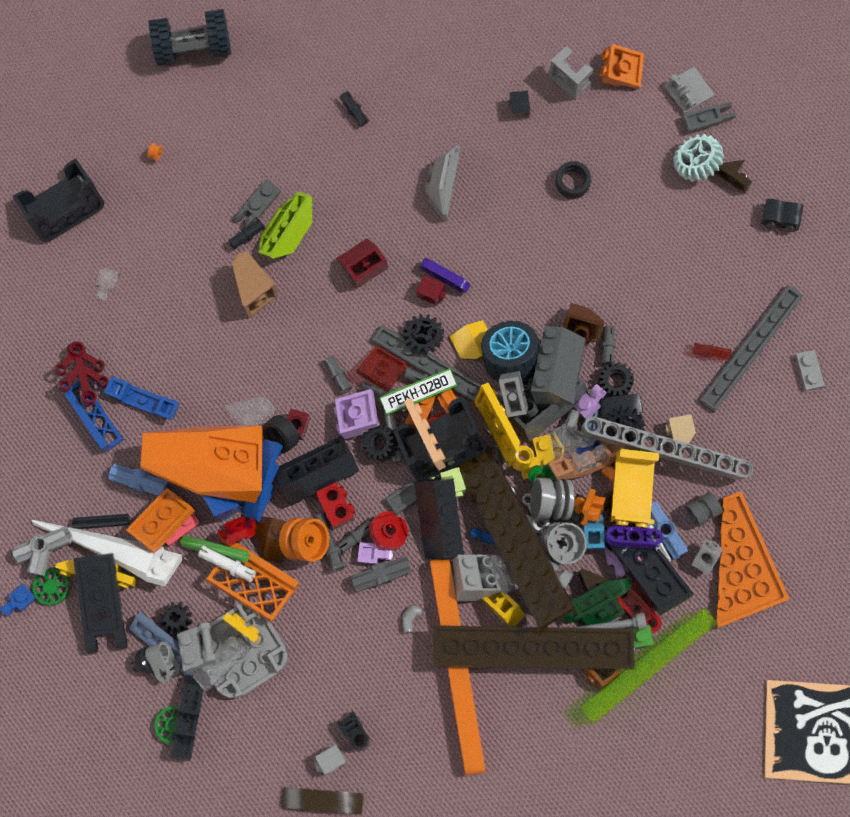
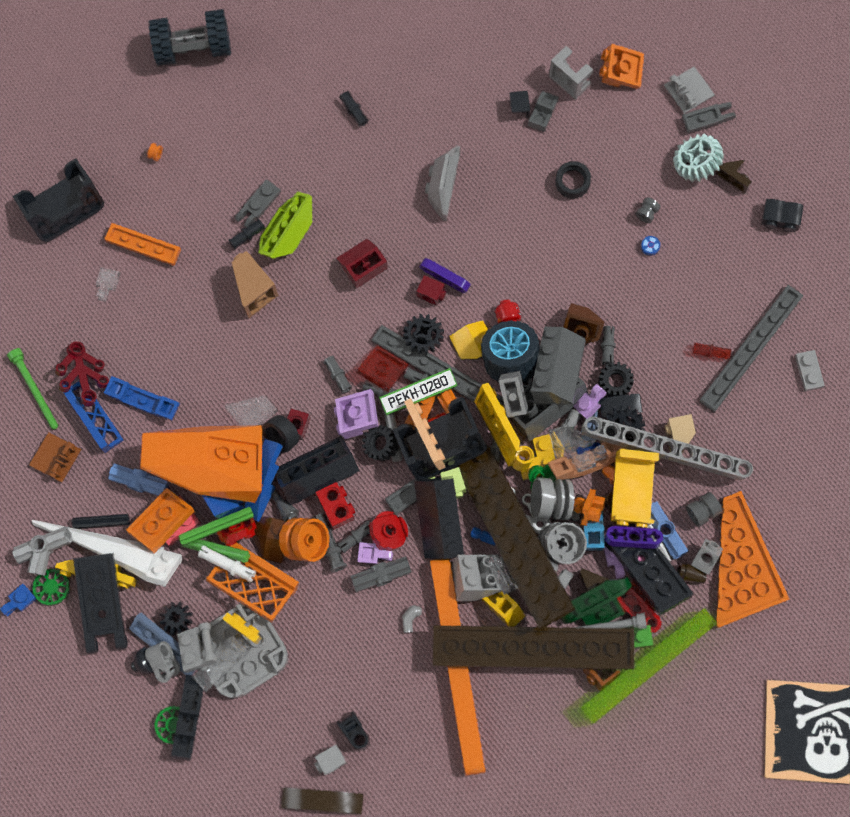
none -> bright green piece [7,348,58,430]
none -> dark orange hinge [29,432,82,483]
none -> orange plate [105,223,181,266]
none -> bright green axle [179,507,254,545]
none -> dark grey cone [271,491,299,522]
none -> red head [495,299,522,324]
none -> dark grey slope [527,91,559,132]
none -> dark grey wheel [635,197,661,223]
none -> blue tile [641,236,660,256]
none -> dark brown cone [677,562,707,584]

